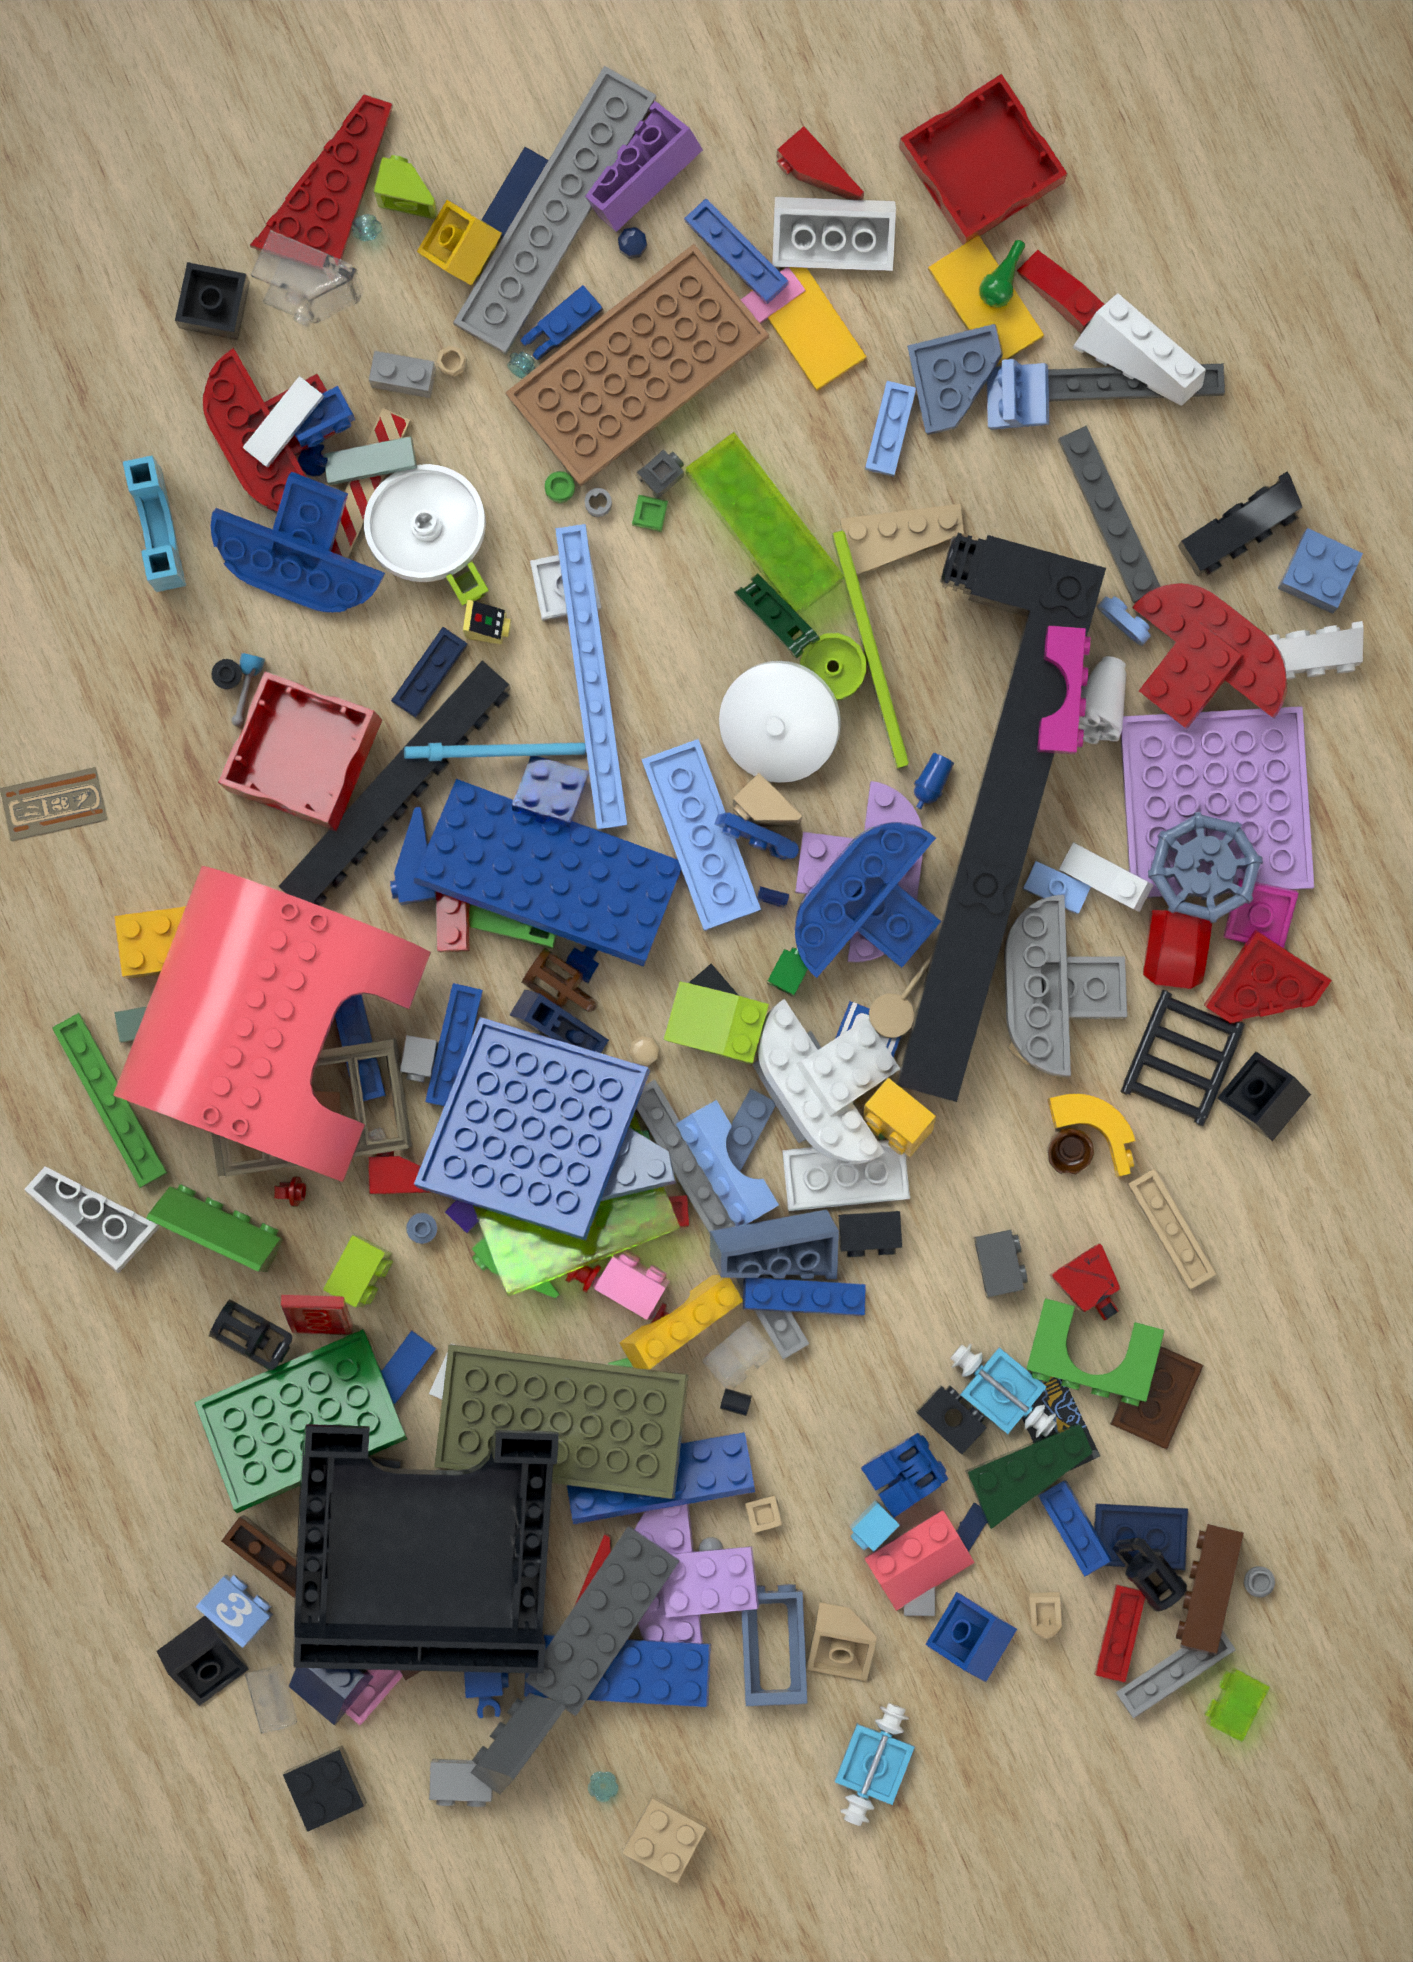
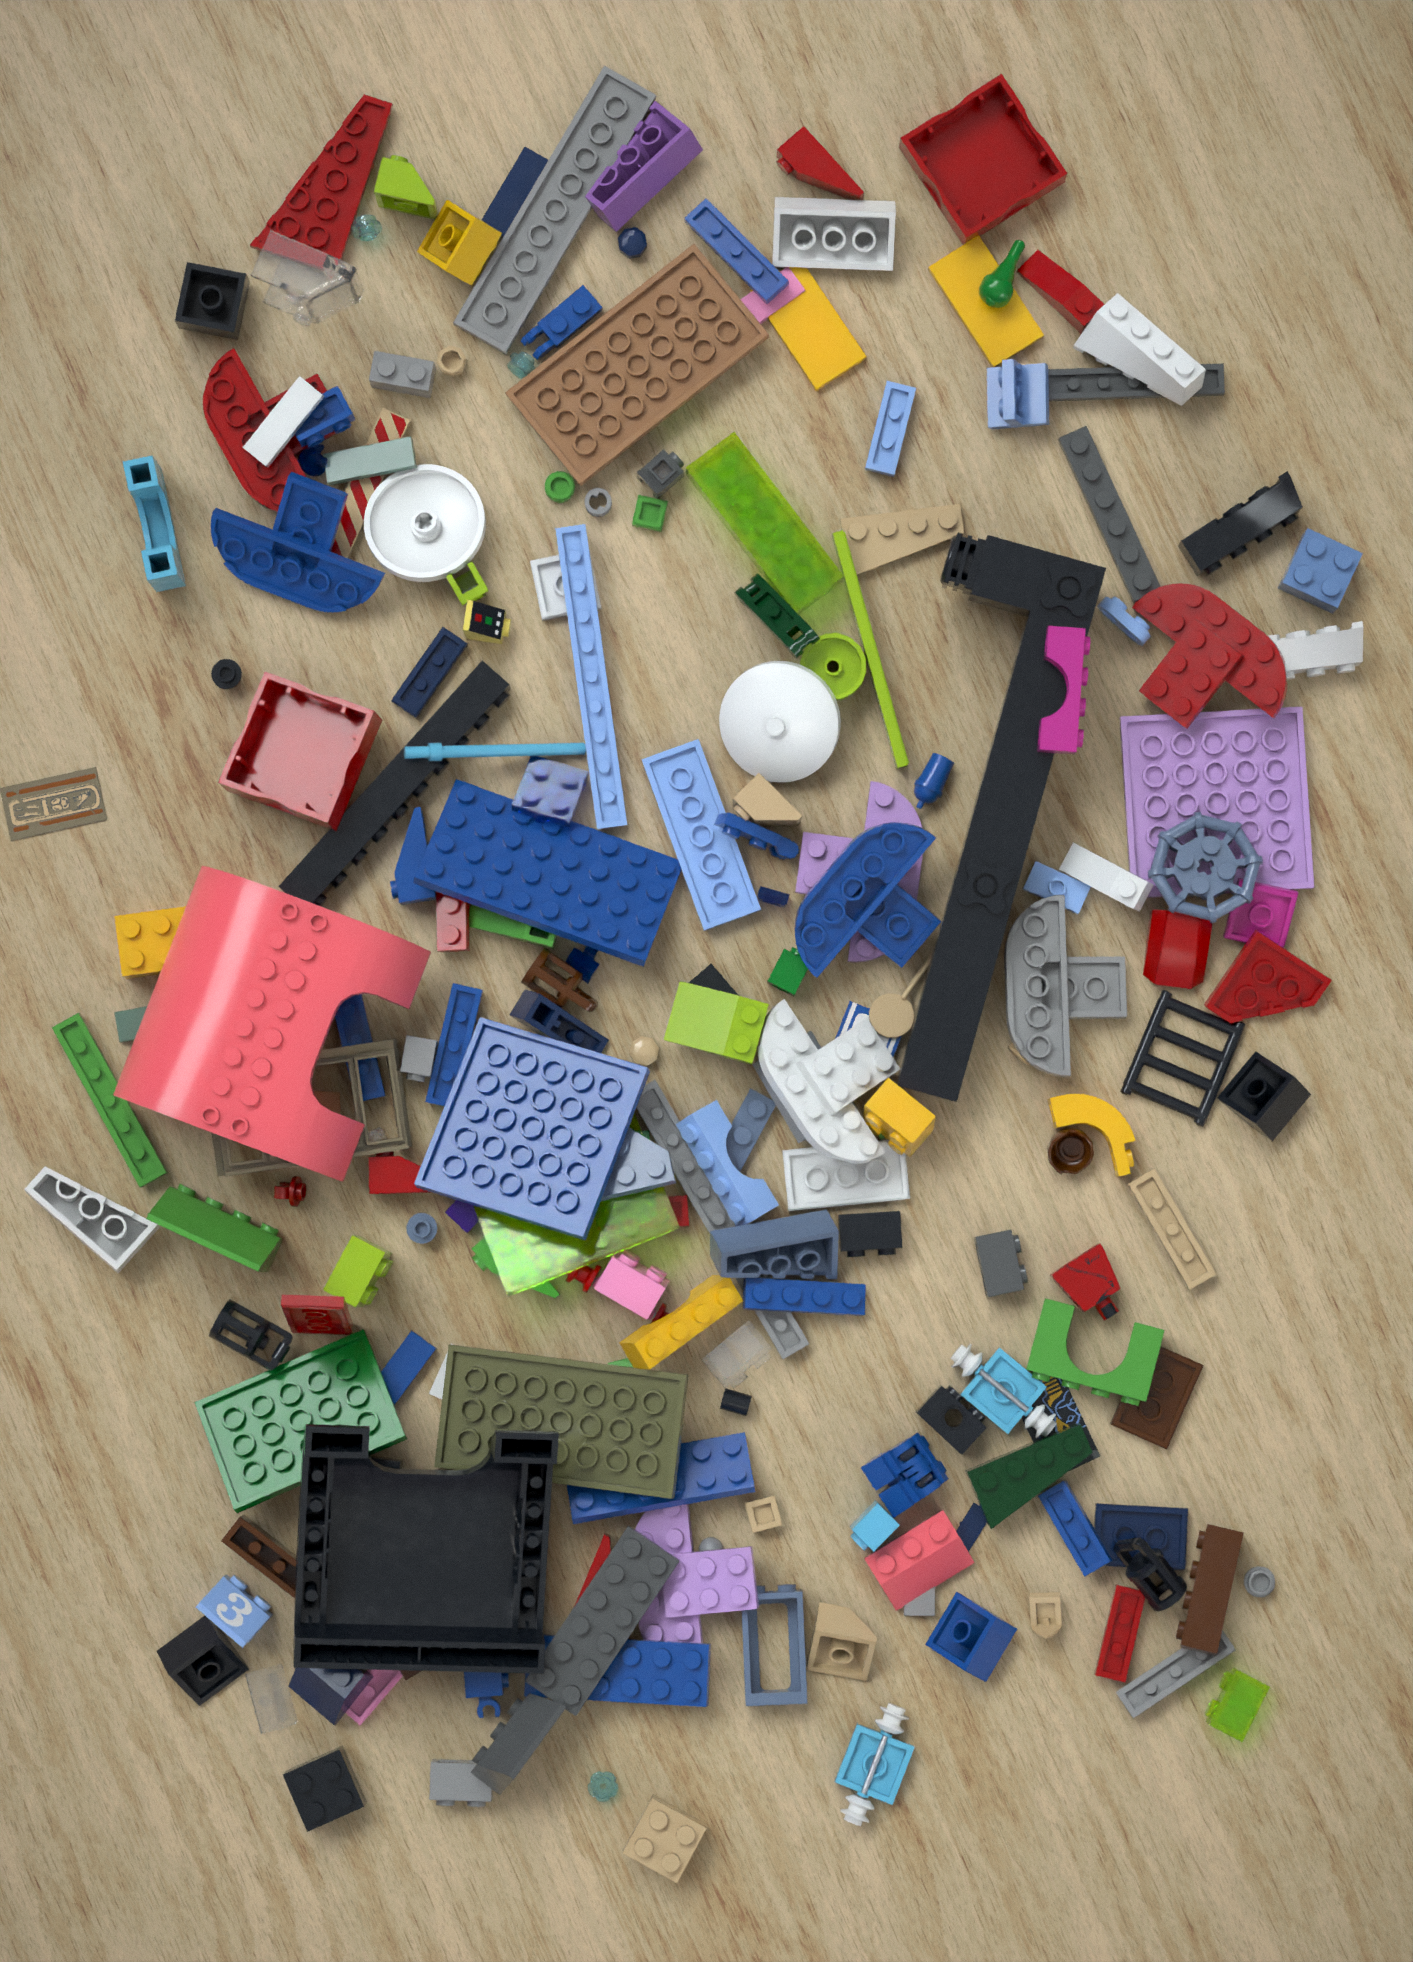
hinge [231,653,265,727] -> none
sand blue plate [907,324,1003,435] -> none
white cone [1078,656,1126,744] -> none

